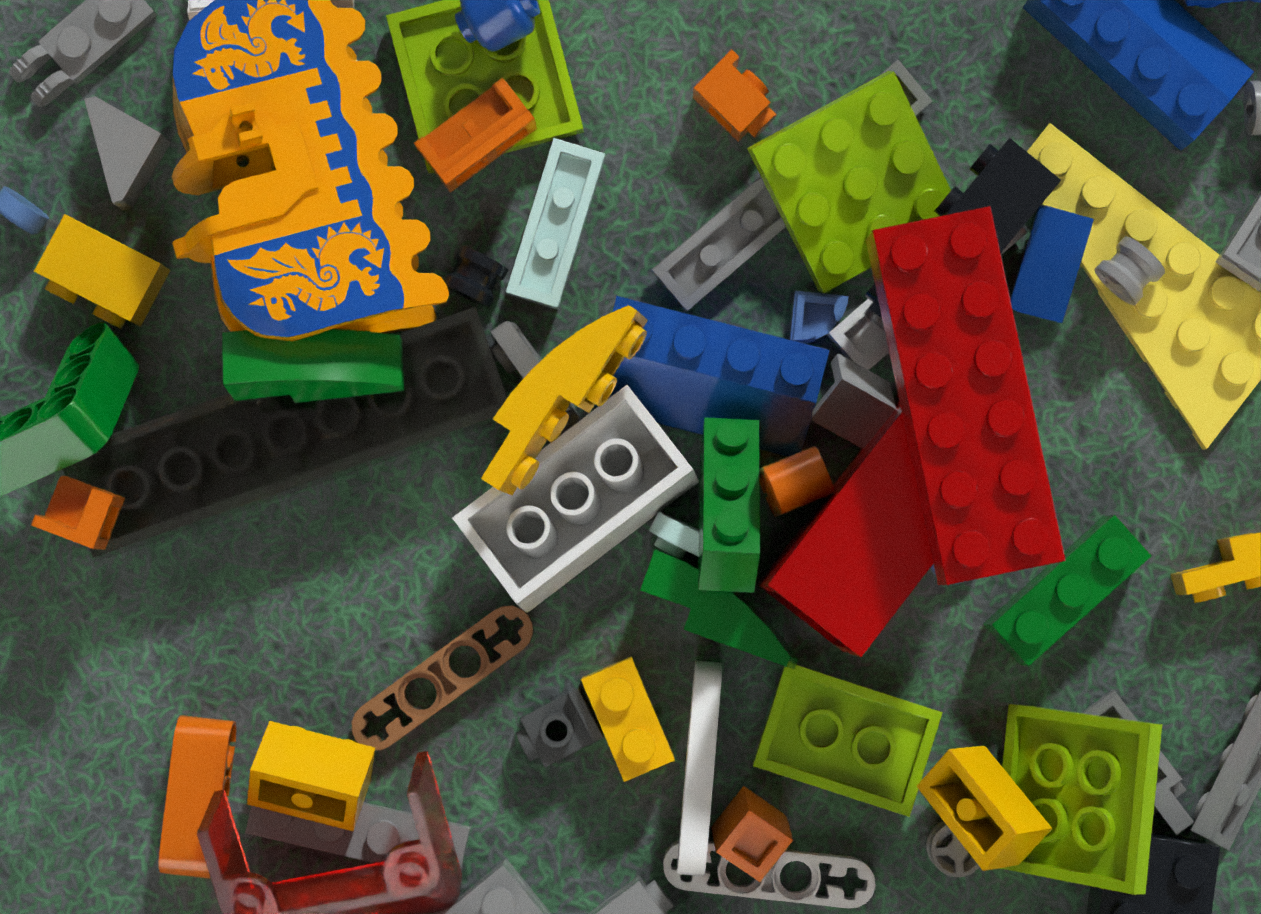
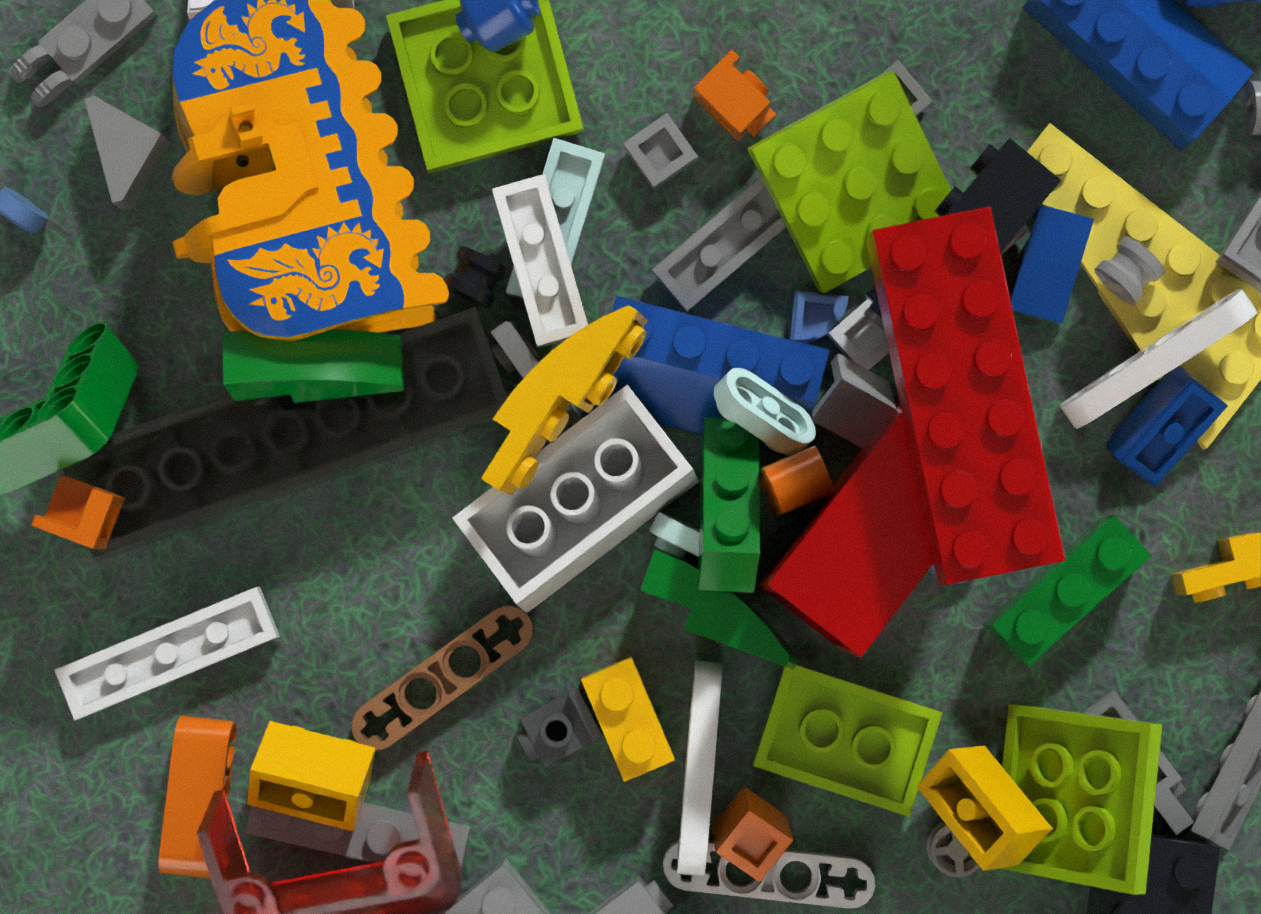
yellow brick [34,214,170,329] -> none
orange hinge [414,78,537,193] -> none
none -> white plate [54,587,280,720]
none -> white plate [492,174,588,348]
none -> light grey plate [623,113,698,190]
none -> light aqua plate [714,368,816,456]
none -> white beam [1060,289,1258,429]
none -> blue slope [1106,365,1228,488]

